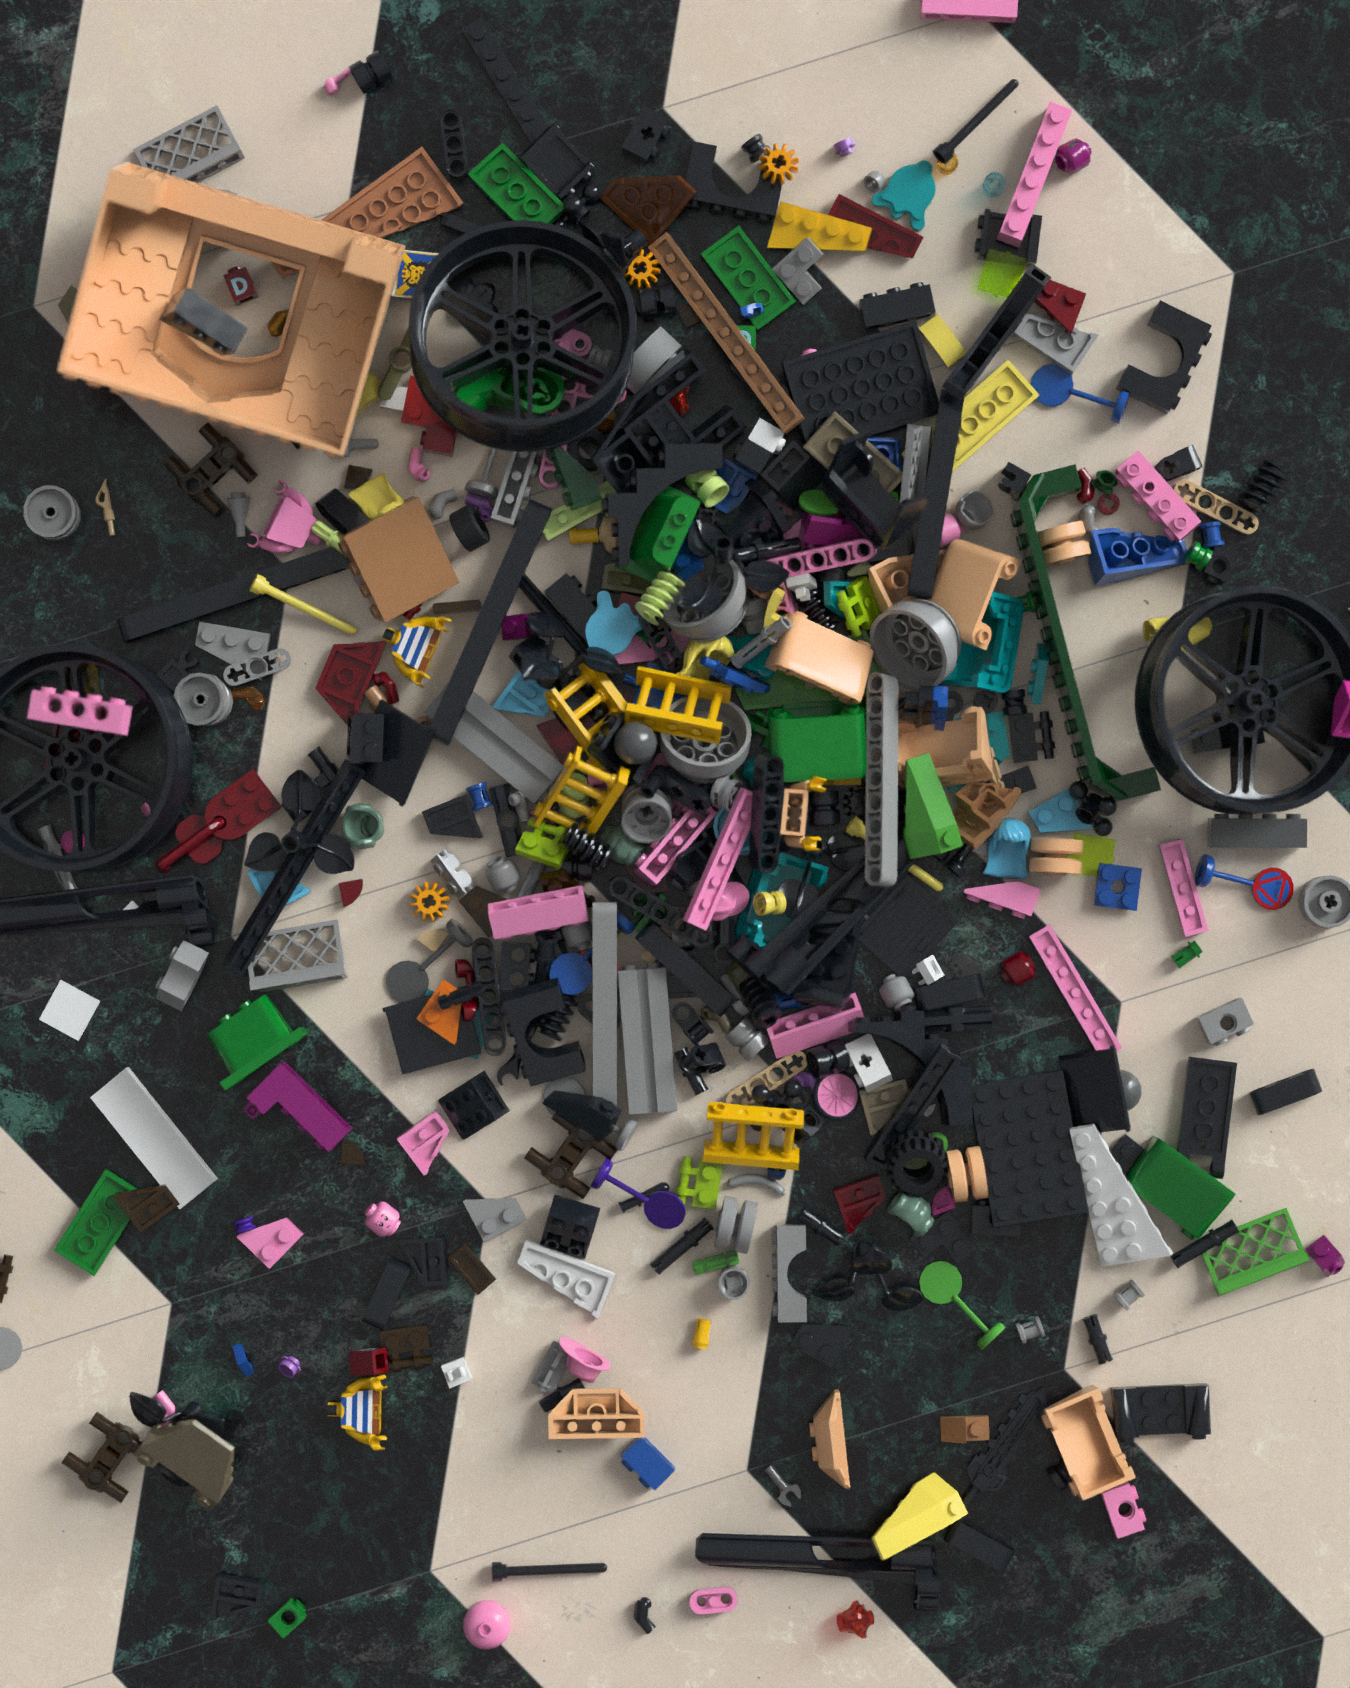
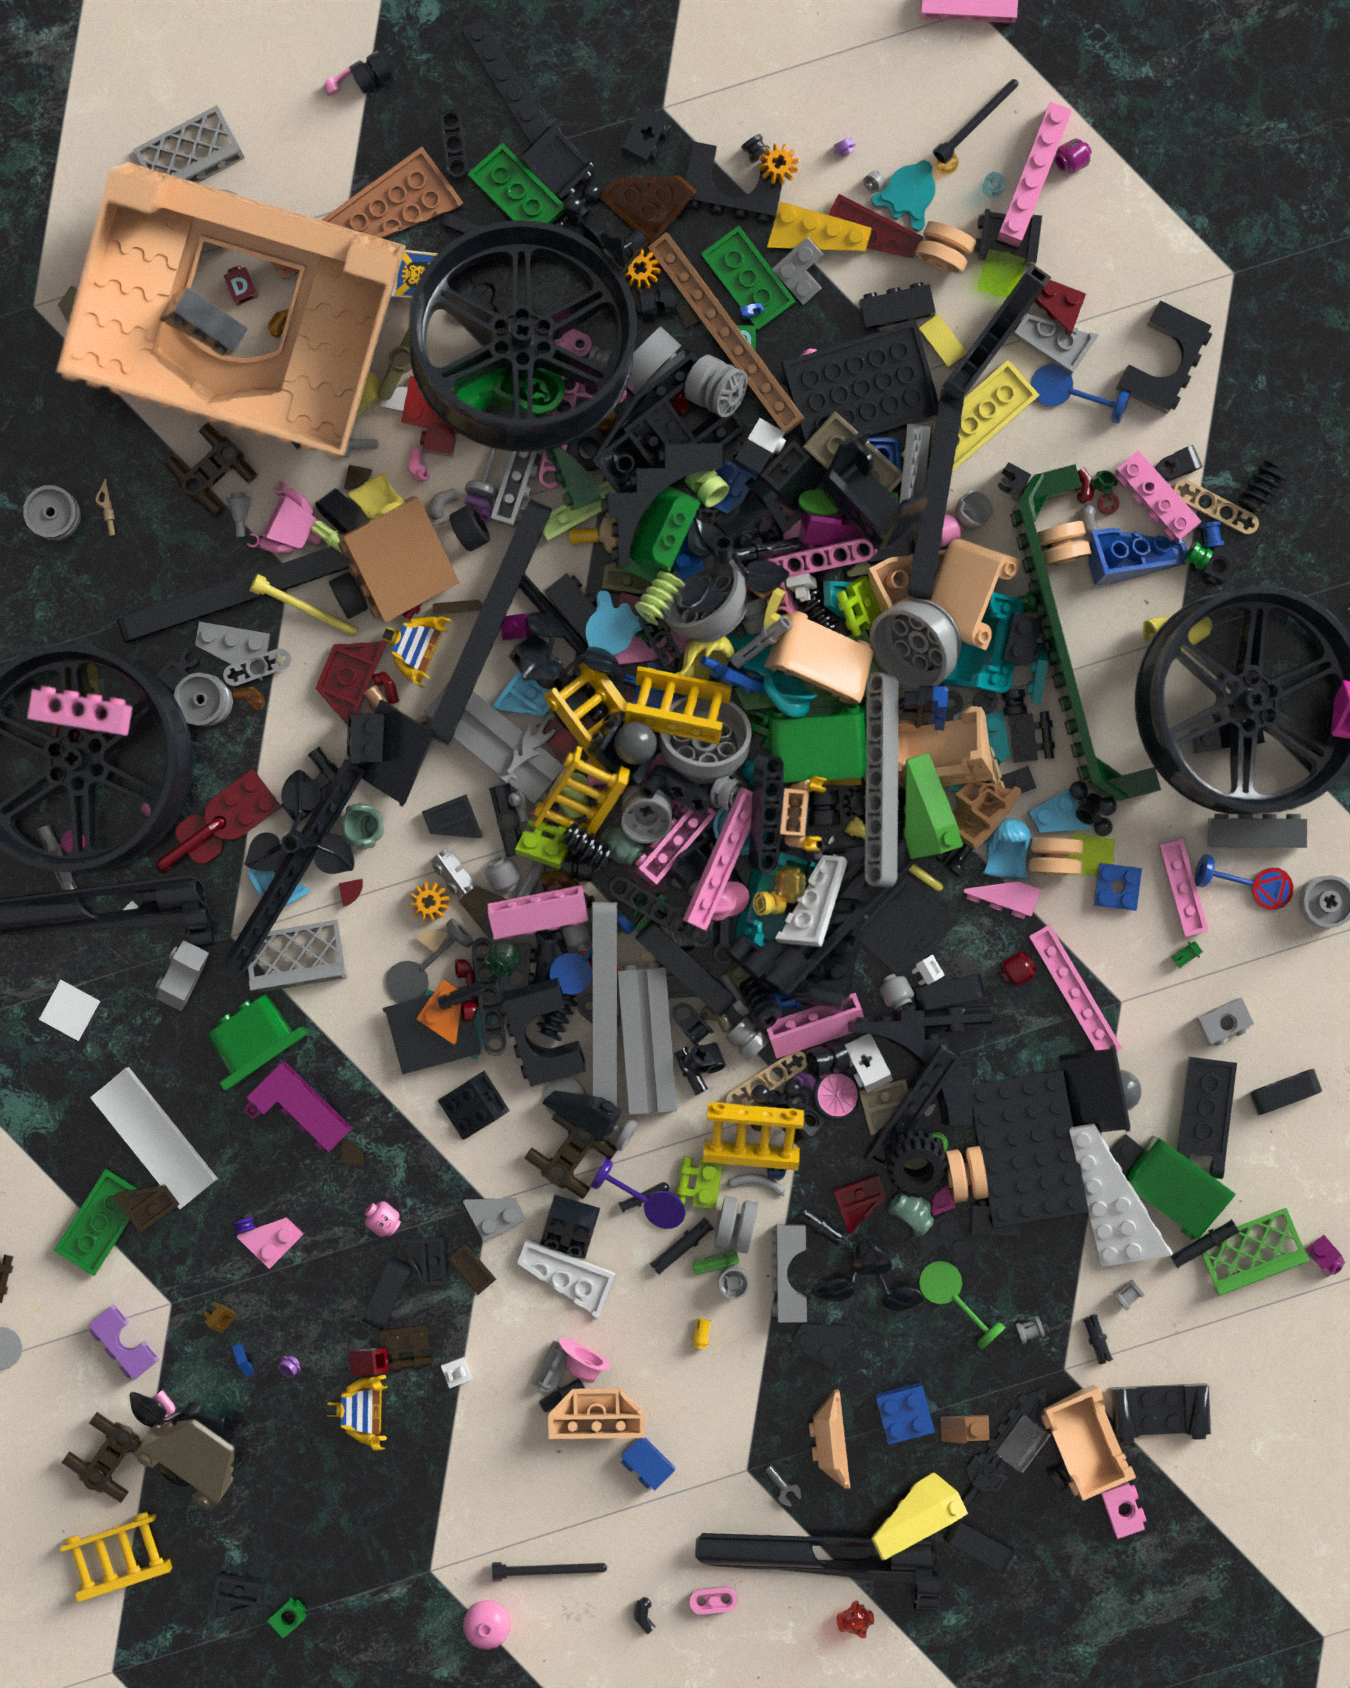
bright pink wing [397,1110,450,1175] -> none
blue bush [466,782,493,811] -> none
black piece [497,1015,542,1085] -> none
none -> yellow fence [60,1512,173,1602]
none -> medium lavender arch [89,1304,159,1380]
none -> pearl gold tile [204,1302,237,1334]
none -> black tyre [329,572,368,619]
none -> clear green head [485,941,520,976]
none -> light grey piece [499,713,555,784]
none -> light grey wheel [685,355,748,417]
none -> teal piece [763,672,817,718]
none -> clear yellow head [774,866,806,903]
none -> white wing [775,855,848,947]
none -> blue brick [875,1382,935,1445]
none -> light nougat wheel [915,221,976,274]
none -> clear panel [996,1415,1052,1473]
none -> black bracket [1001,612,1042,666]

